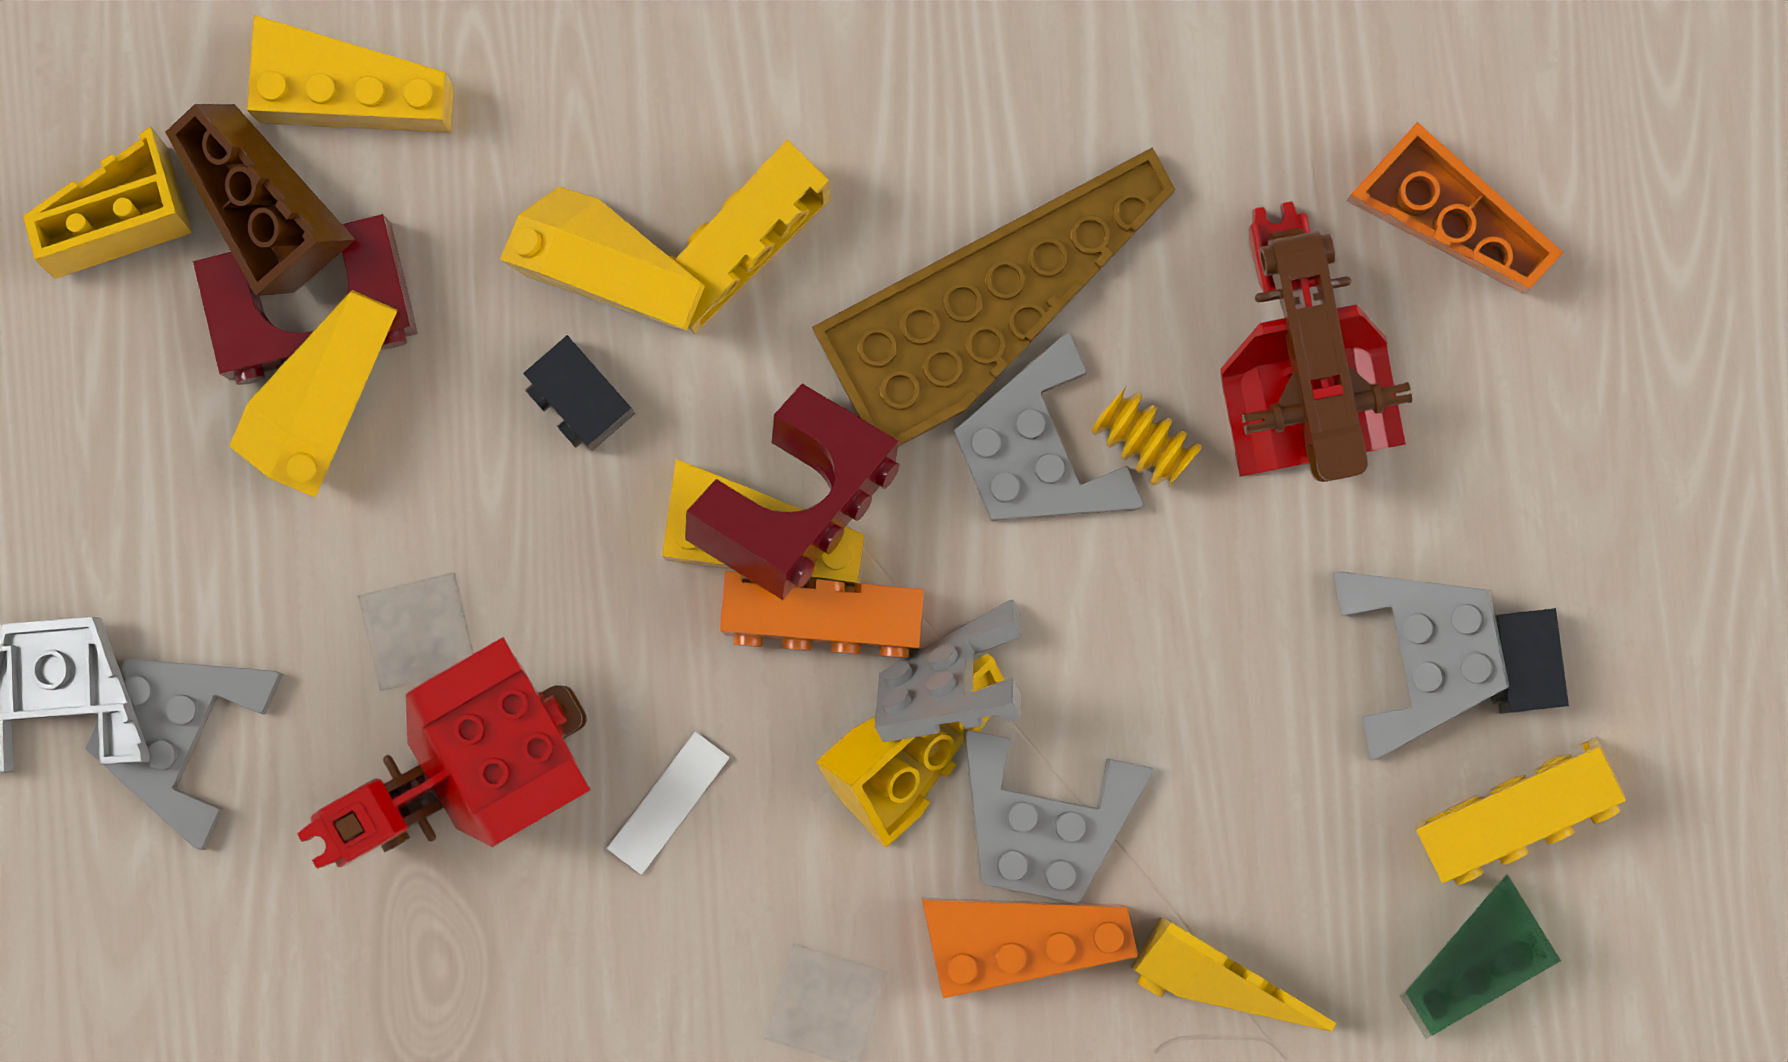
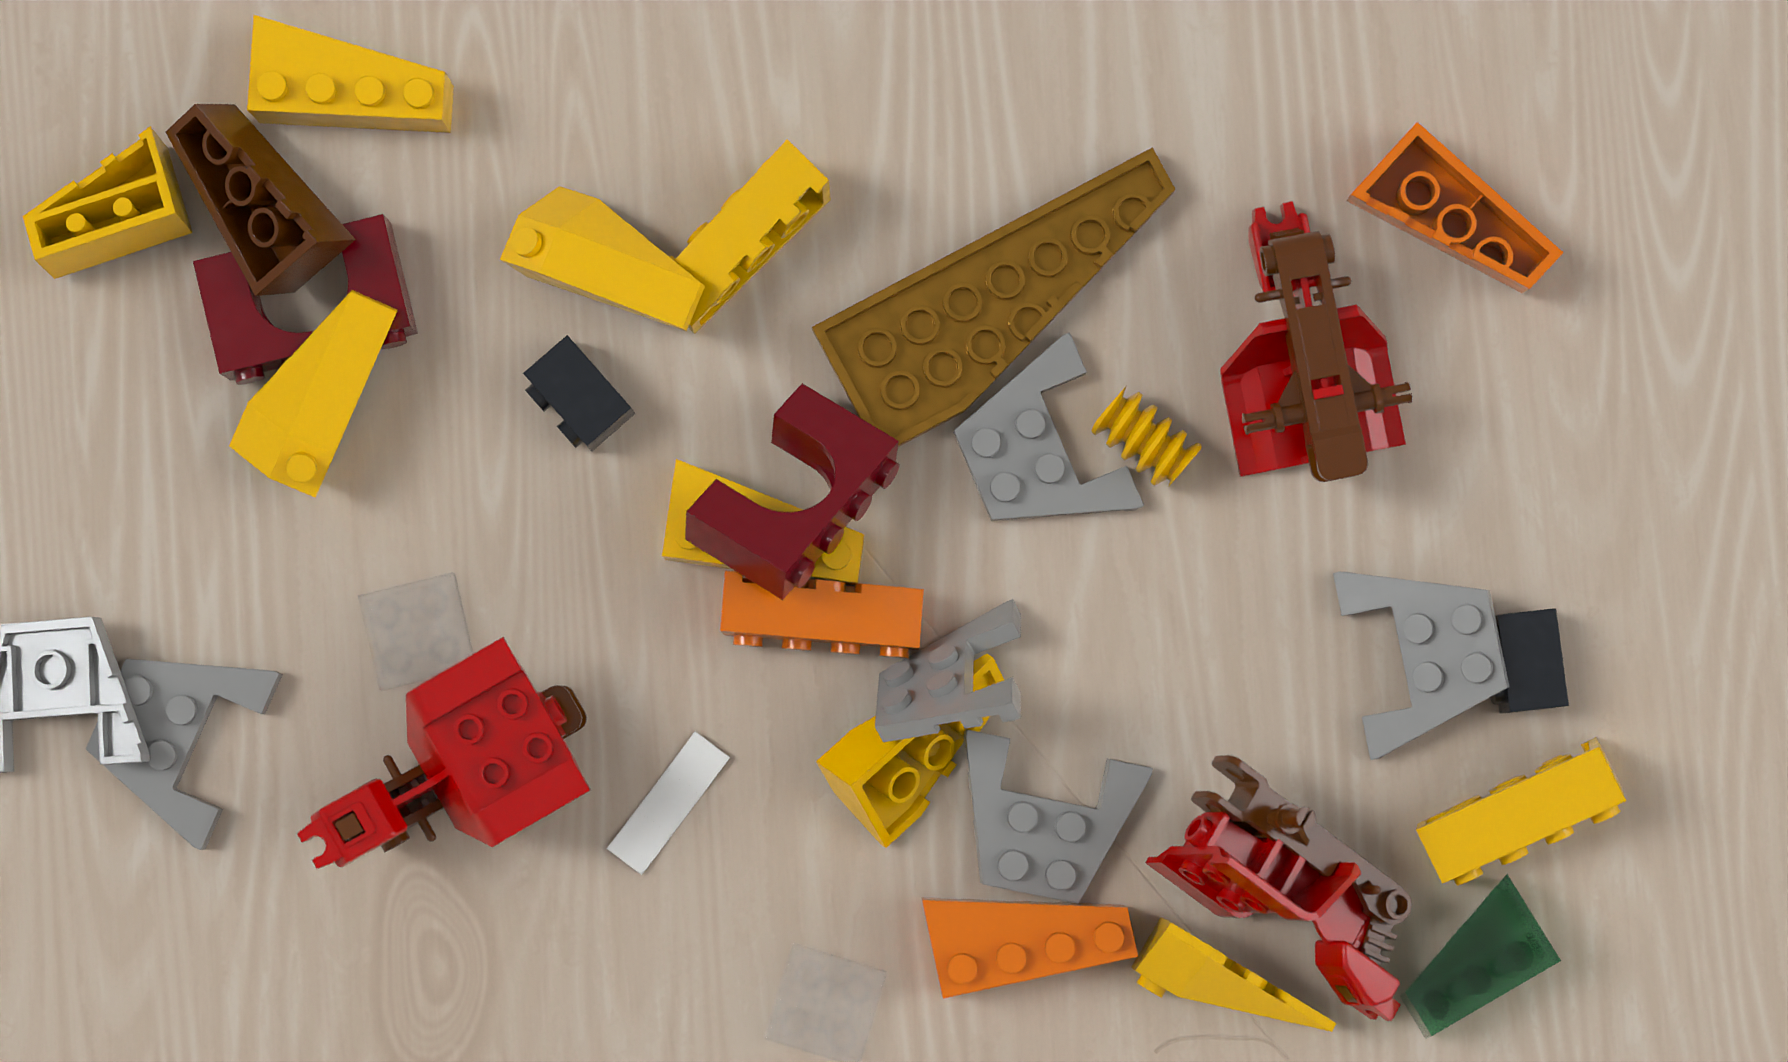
none -> red piece [1145,755,1412,1021]

